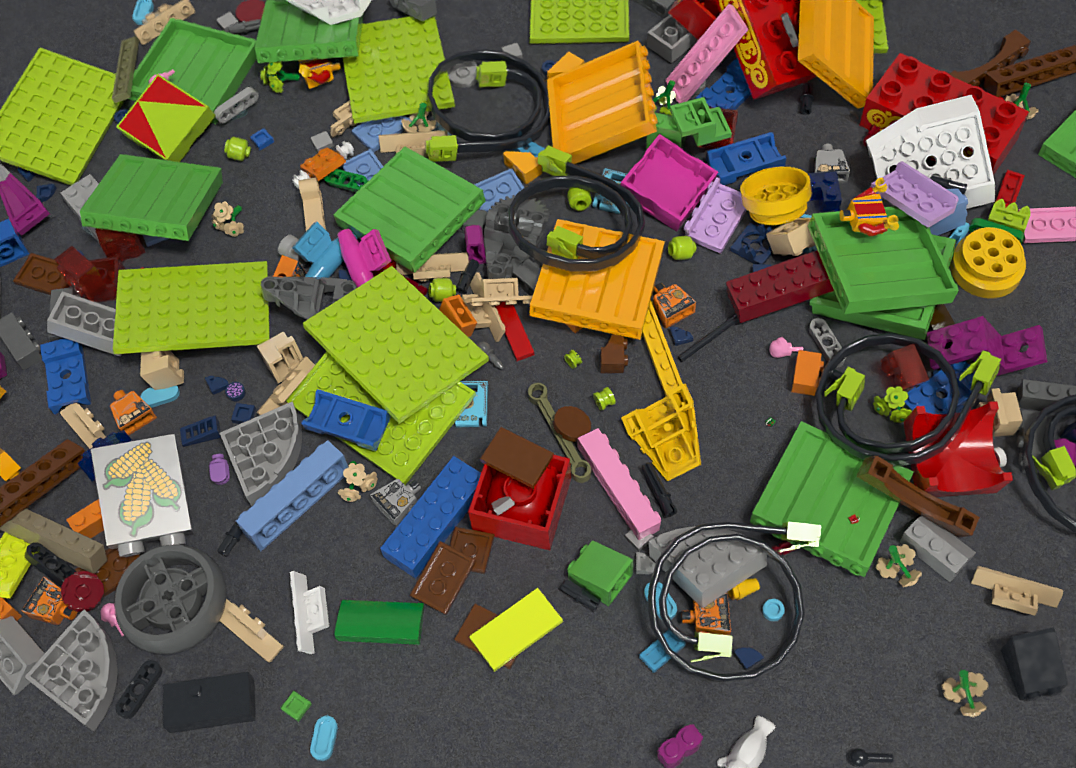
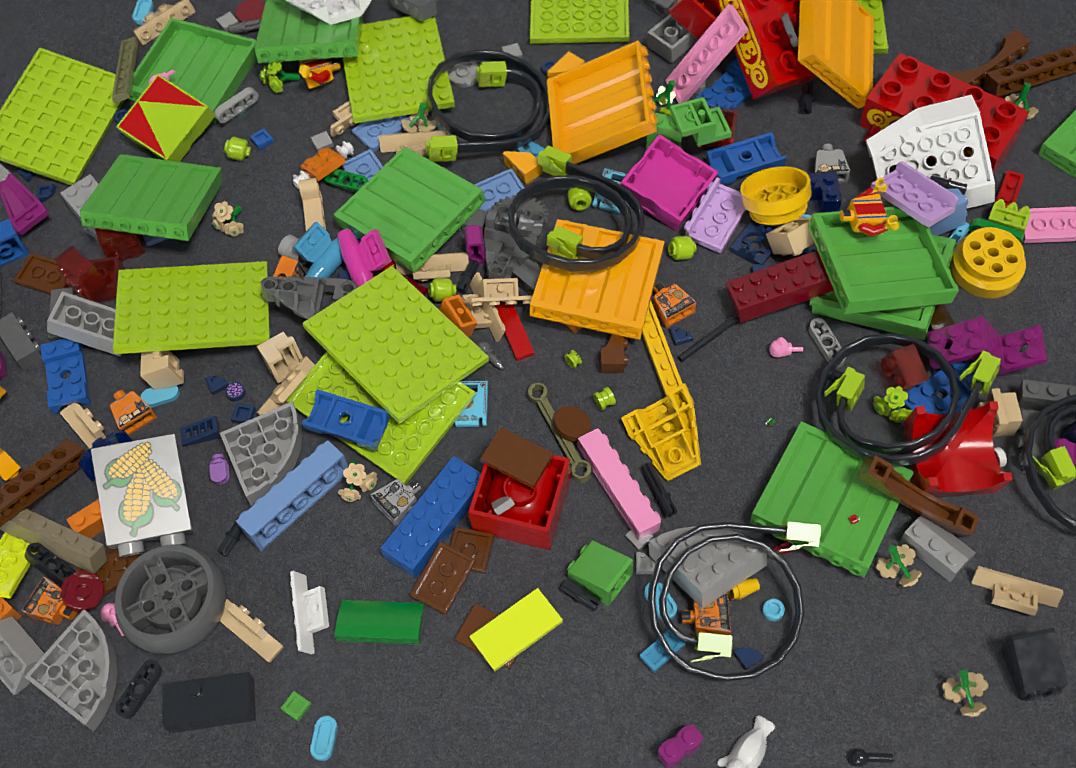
orange brick [791,350,824,396] -> none

